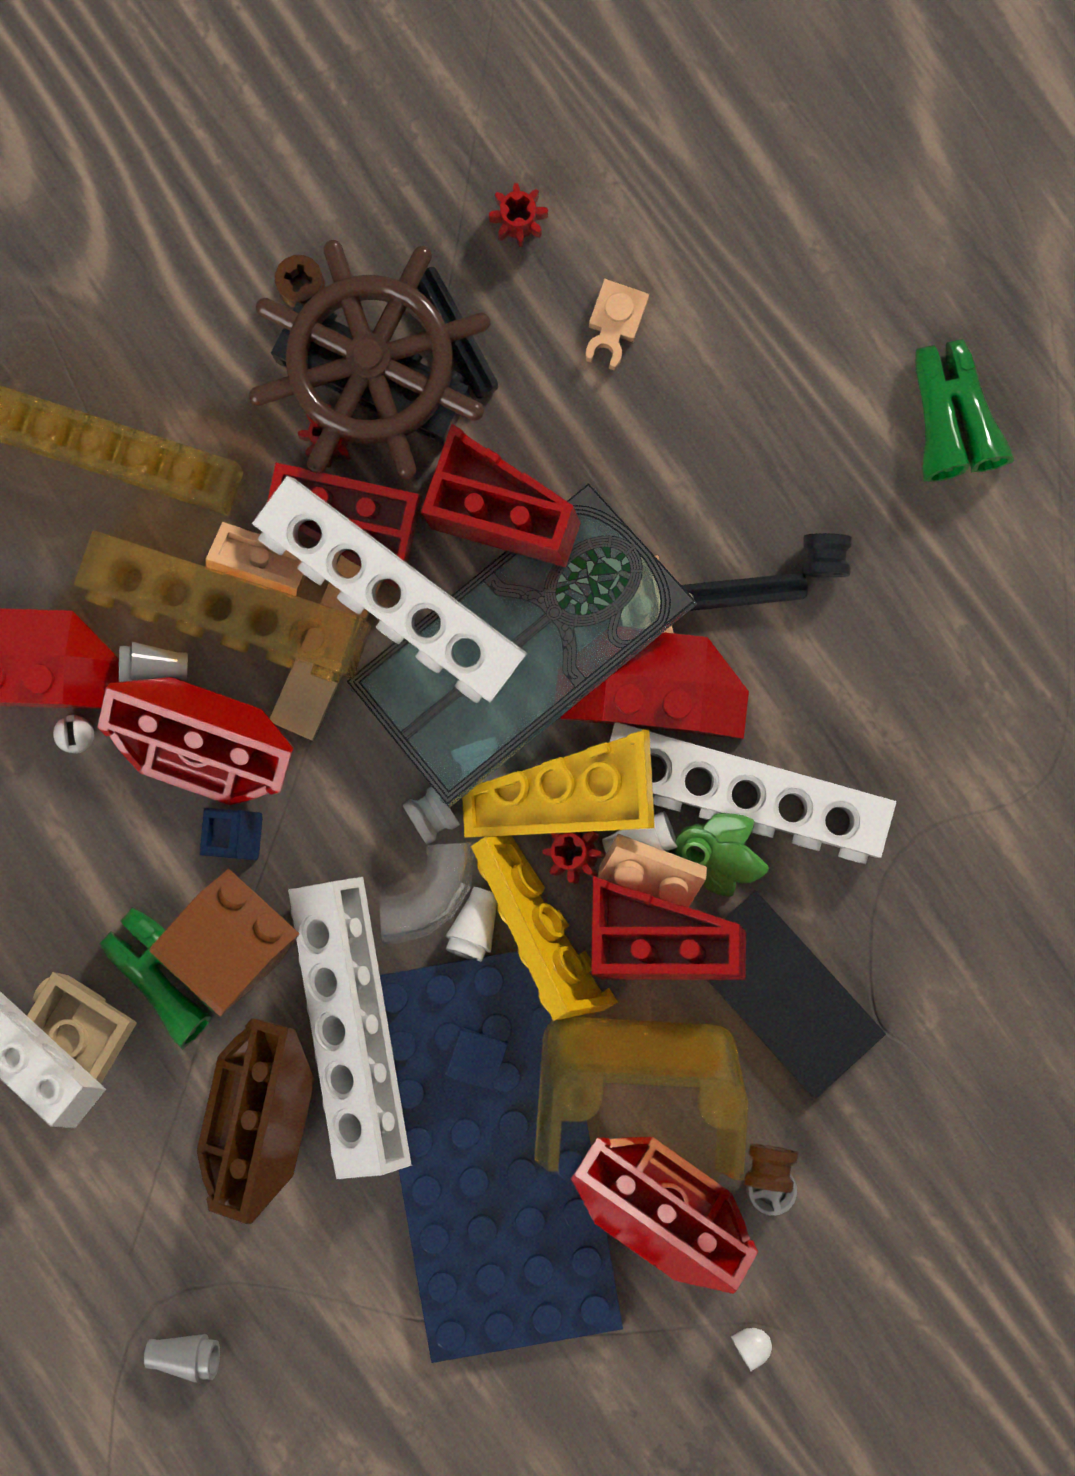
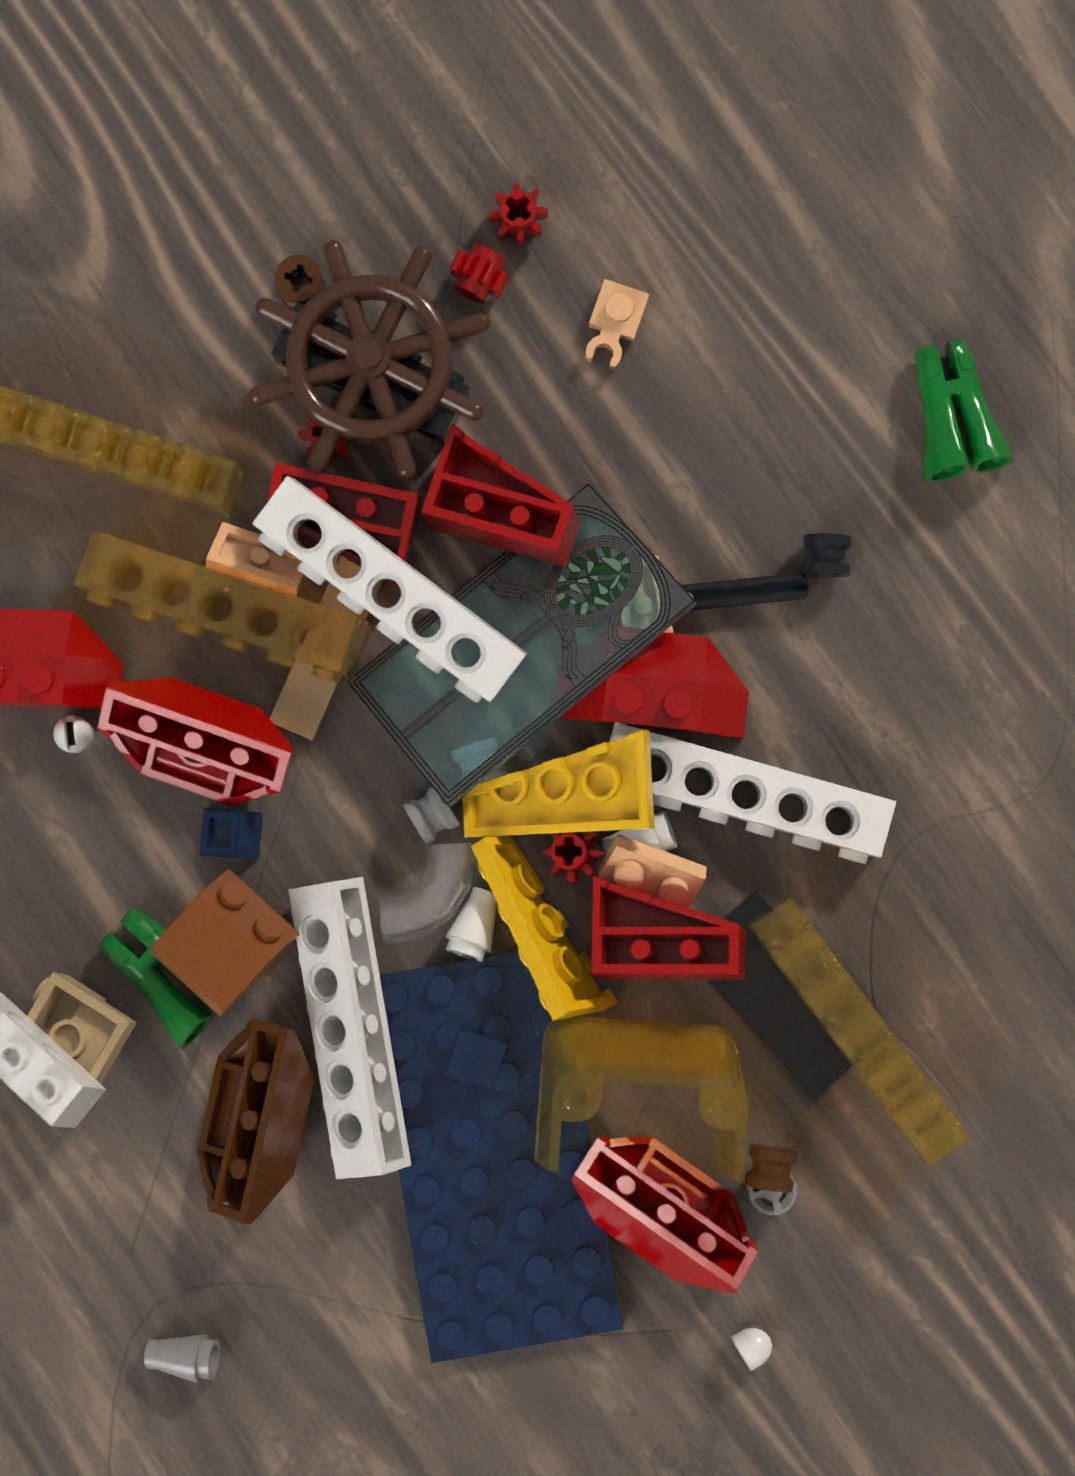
light grey cone [119,642,188,682] -> none
black axle [417,266,498,398] -> none
bright green plate [675,813,769,897] -> none
none -> red gear [449,244,509,304]
none -> clear yellow brick [747,896,970,1167]

